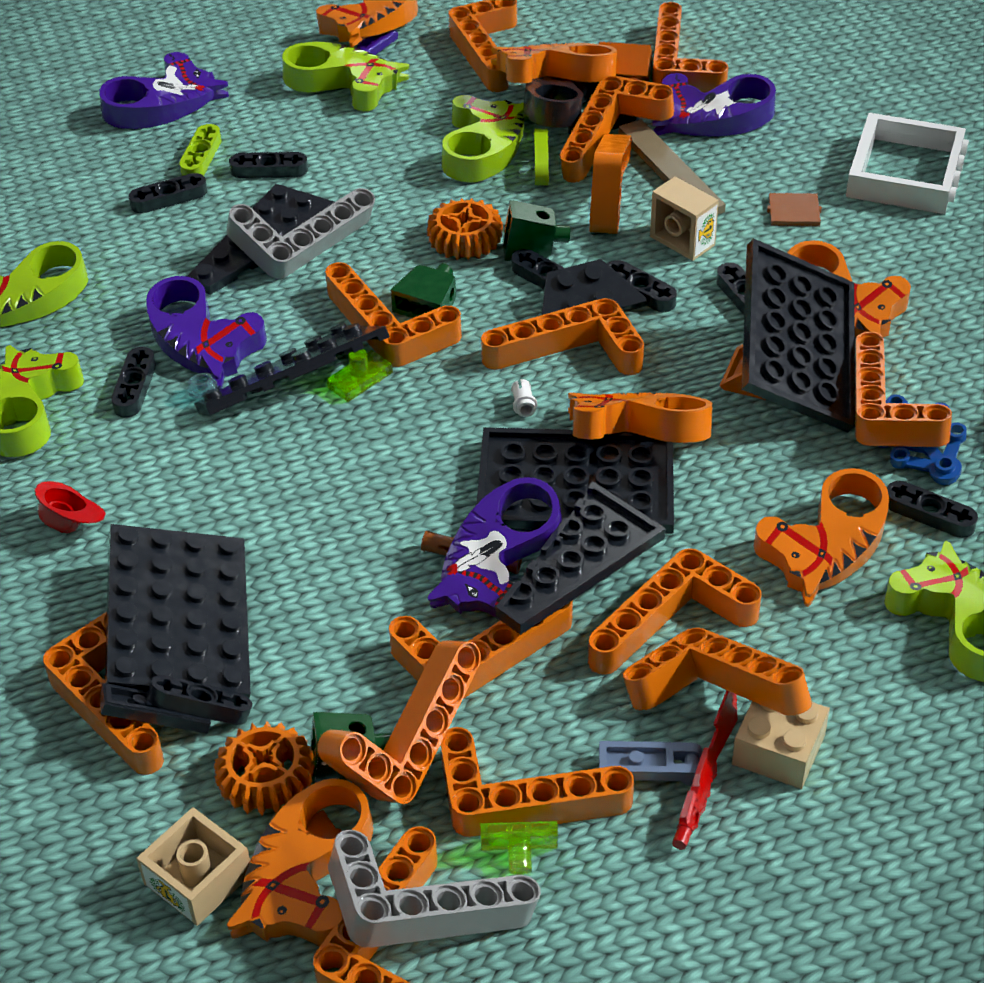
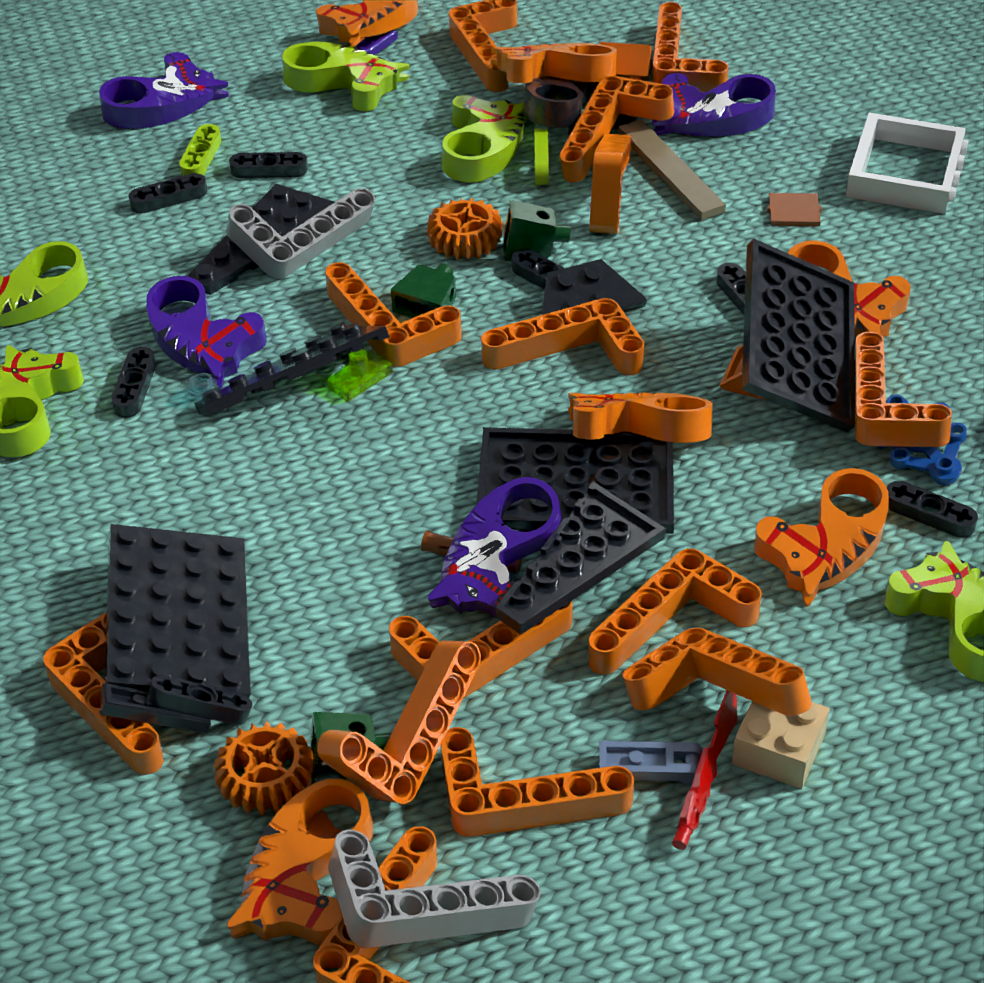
red piece [34,481,106,533] -> none
tan brick [137,807,250,926] -> none
clear neon green tile [480,821,558,875] -> none
white pin [511,379,537,417] -> none
black beam [607,260,677,312] -> none
tan brick [650,176,719,261] -> none

